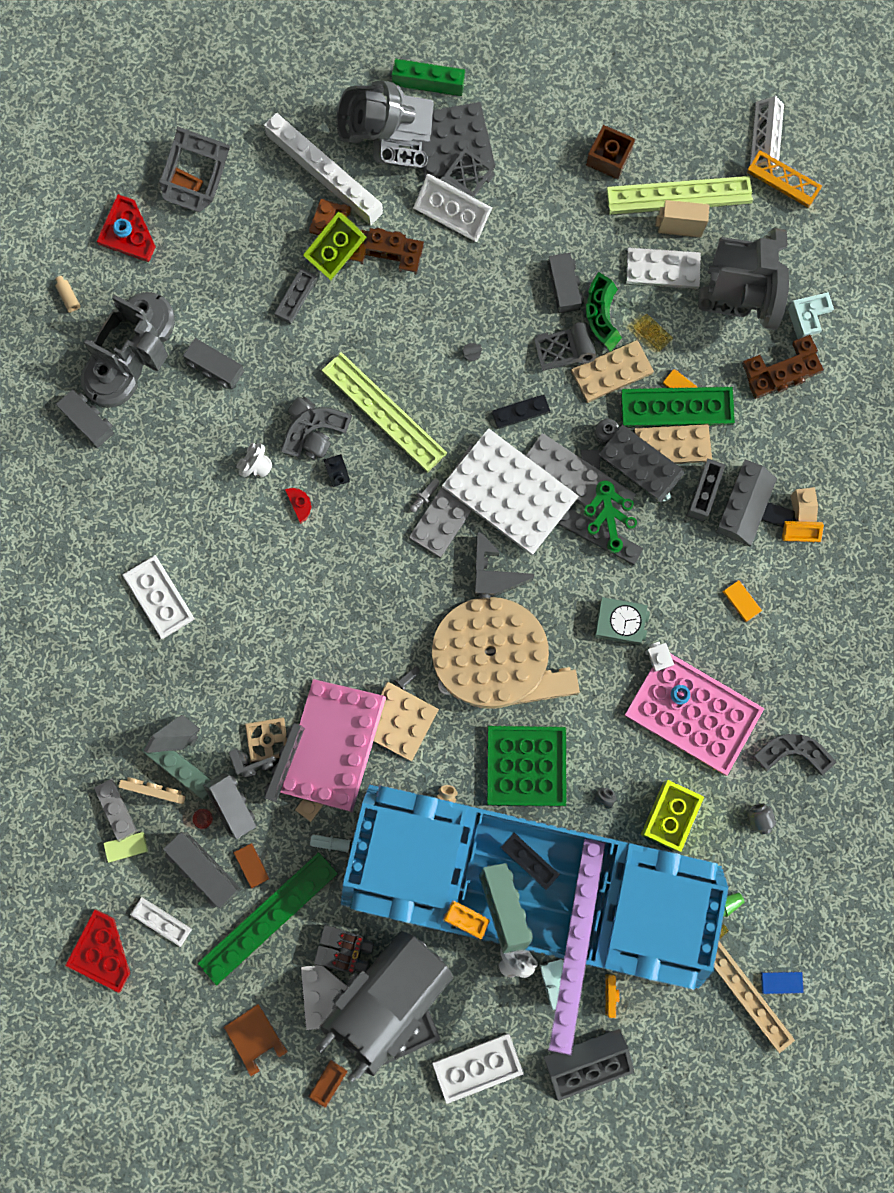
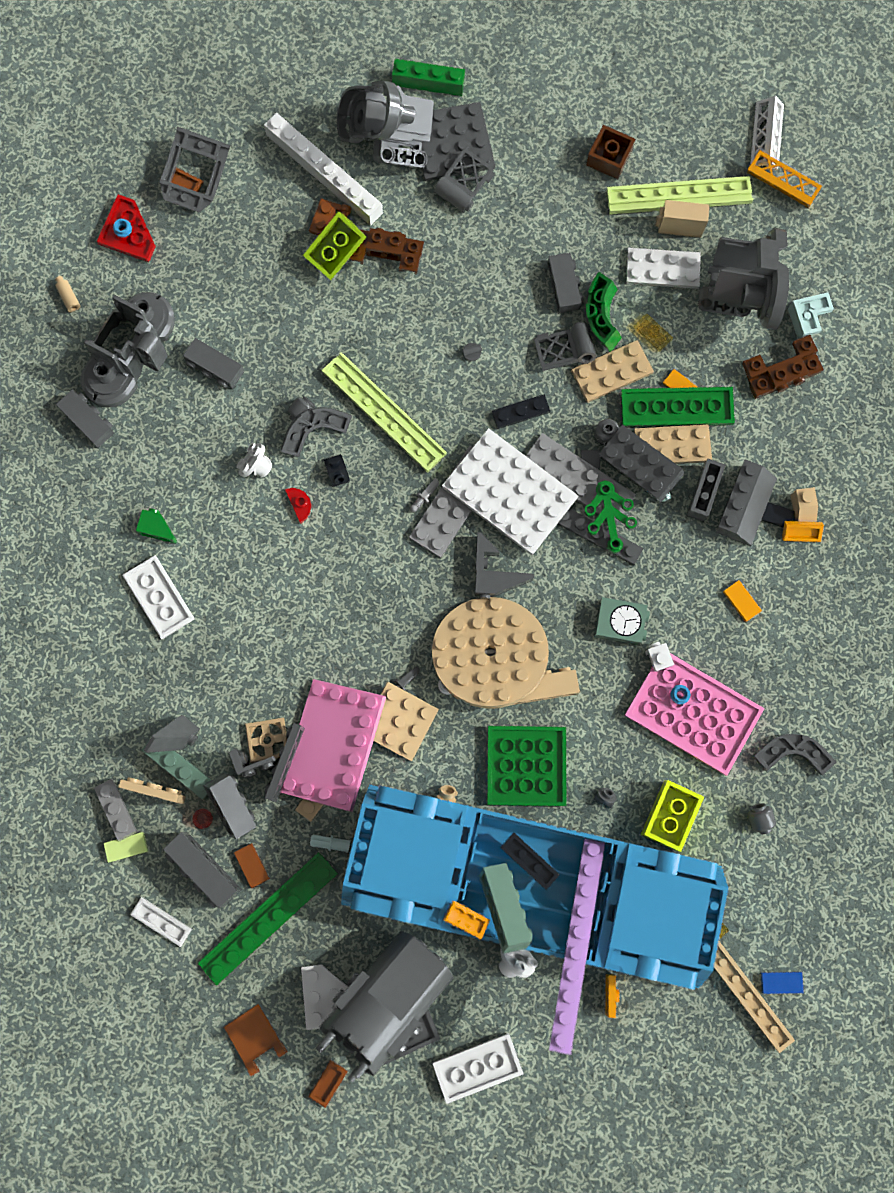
red plate [65,909,130,993] -> none
dark grey plate [274,268,318,324] -> none
dark grey head [303,430,331,459] -> none
dark grey hips [314,924,374,974] -> none
white tile [413,174,492,242] -> none
light aqua panel [540,959,564,1010] -> none
dark grey slope [543,1029,635,1101] -> none
bright green cone [723,892,745,917] -> none
none -> green slope [136,508,177,544]

